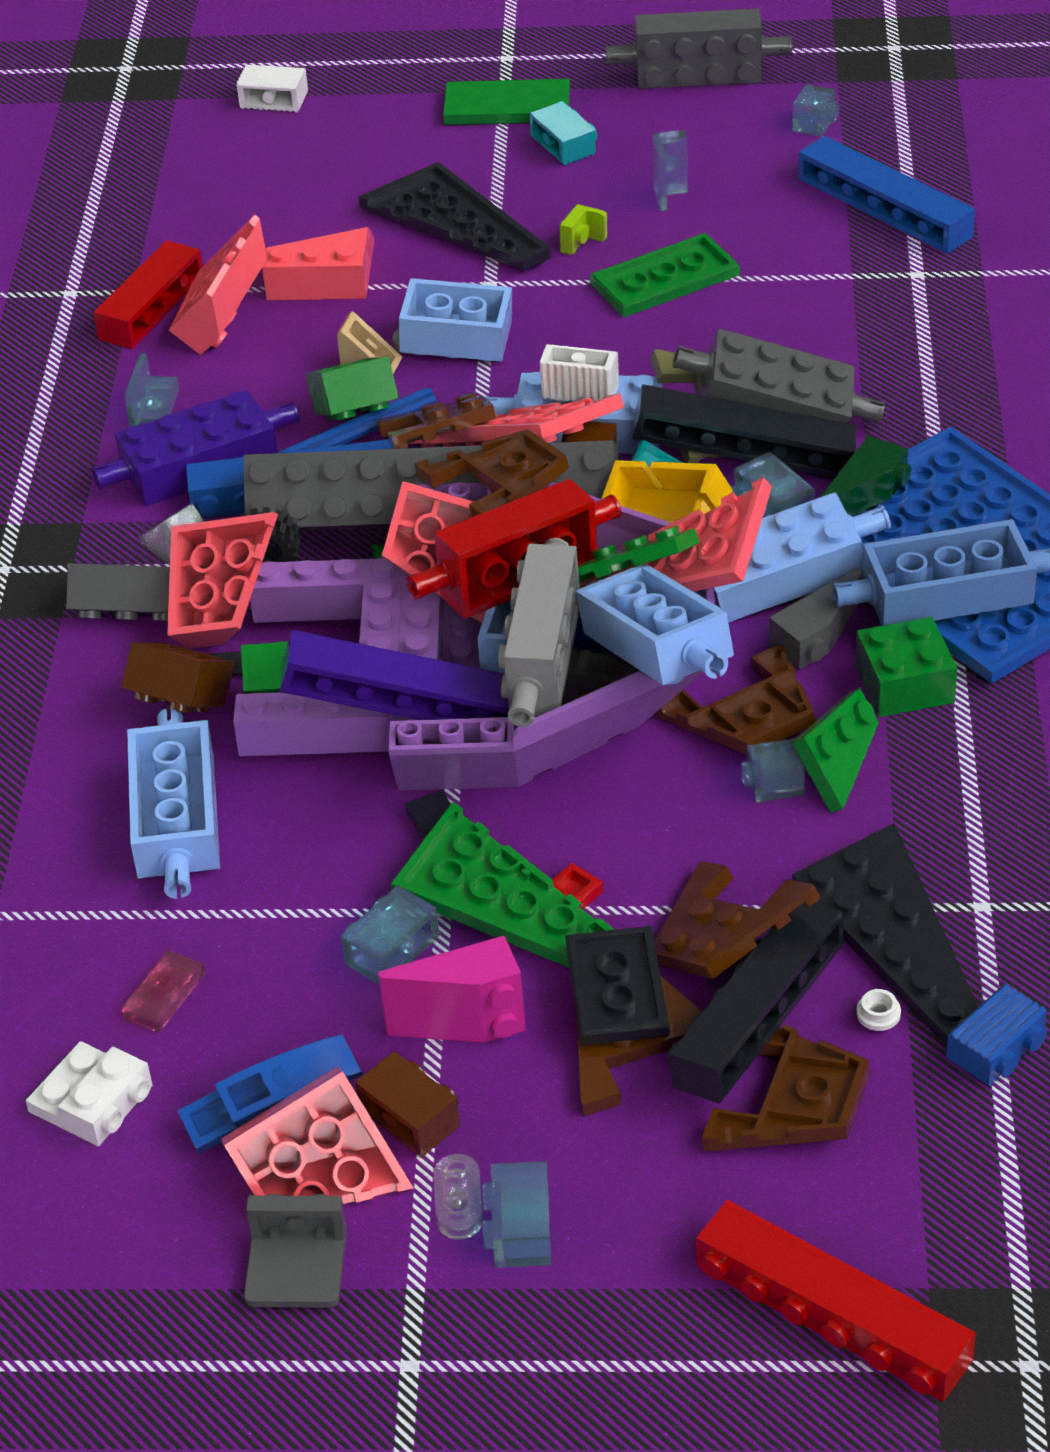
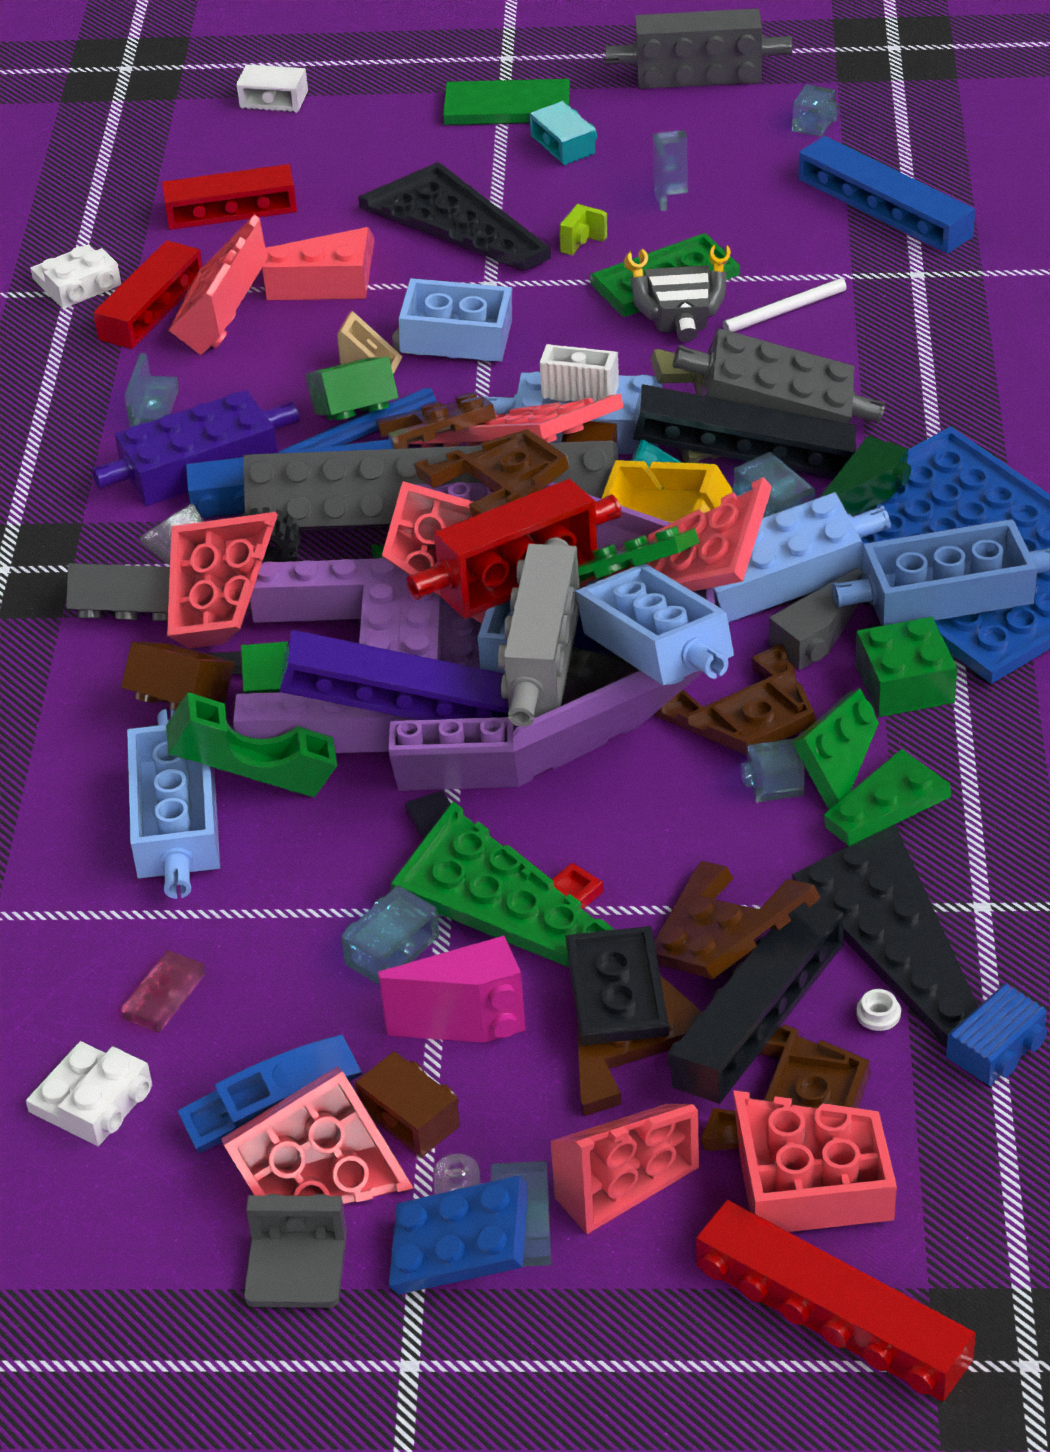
none -> white plate [31,244,121,309]
none -> red brick [162,164,297,230]
none -> green arch [166,692,337,798]
none -> blue plate [389,1175,529,1295]
none -> coral wedge [551,1104,699,1234]
none -> dark grey torso [624,244,731,342]
none -> white bar [723,278,847,332]
none -> coral wedge [733,1090,897,1232]
none -> green wing [824,749,951,846]

